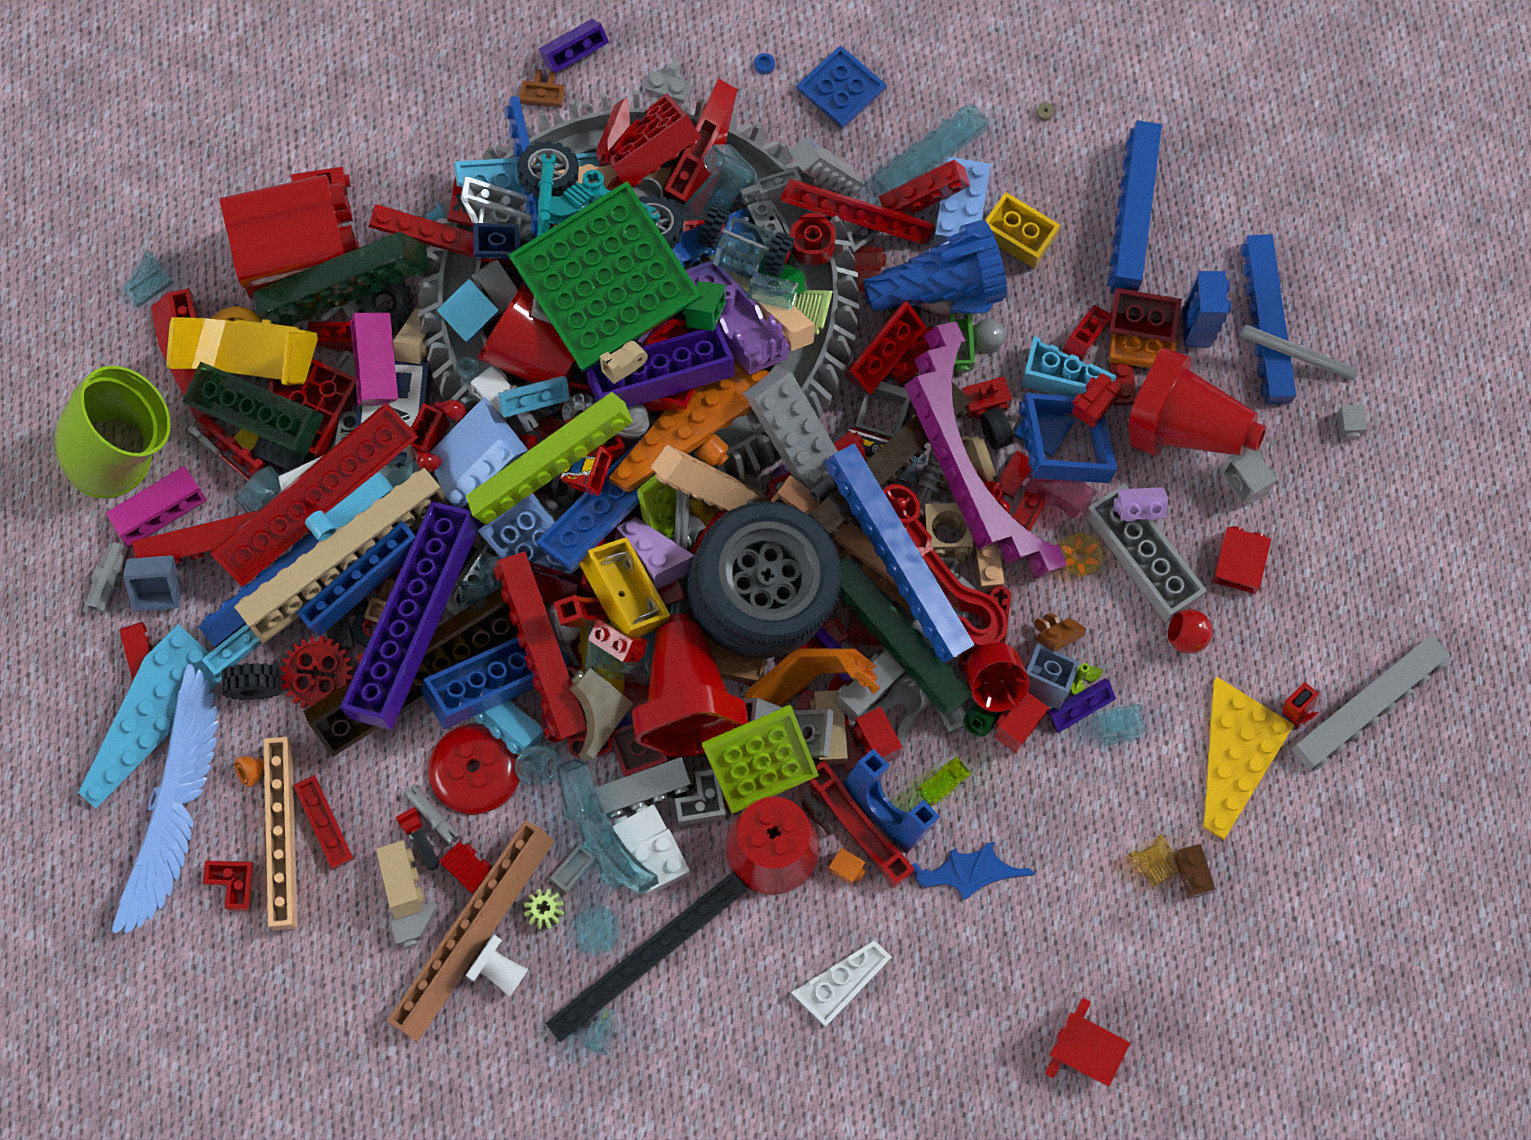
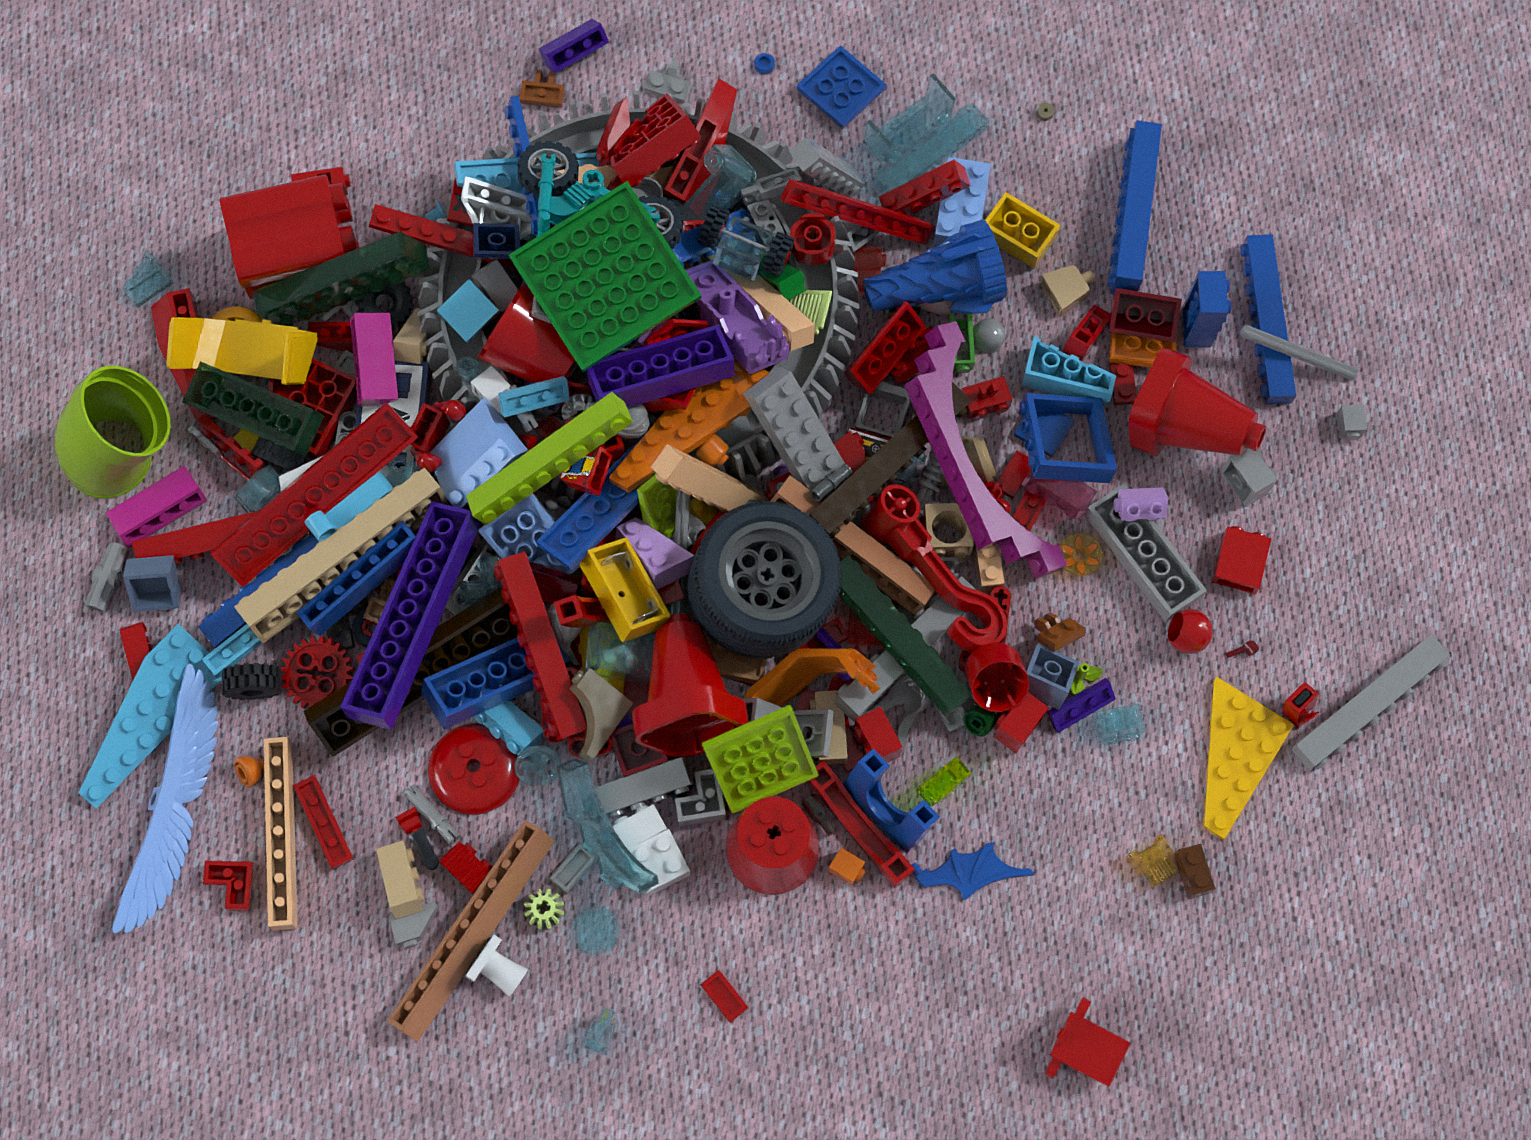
black plate [545,872,748,1043] -> none
red bracket [589,619,648,662] -> none
tan leg [600,341,648,384] -> none
green brick [683,281,726,331] -> none
clear light blue piece [747,272,799,310] -> none
white wing [791,940,892,1027] -> none
brick [824,443,974,663] -> none
black tyre [980,407,1013,450] -> none
red brick [1072,373,1123,428] -> none
none -> red tile [700,970,749,1023]
none -> clear light blue windscreen [862,73,956,163]
none -> tan torso [1039,265,1096,317]
none -> dark red hand [1225,640,1259,658]

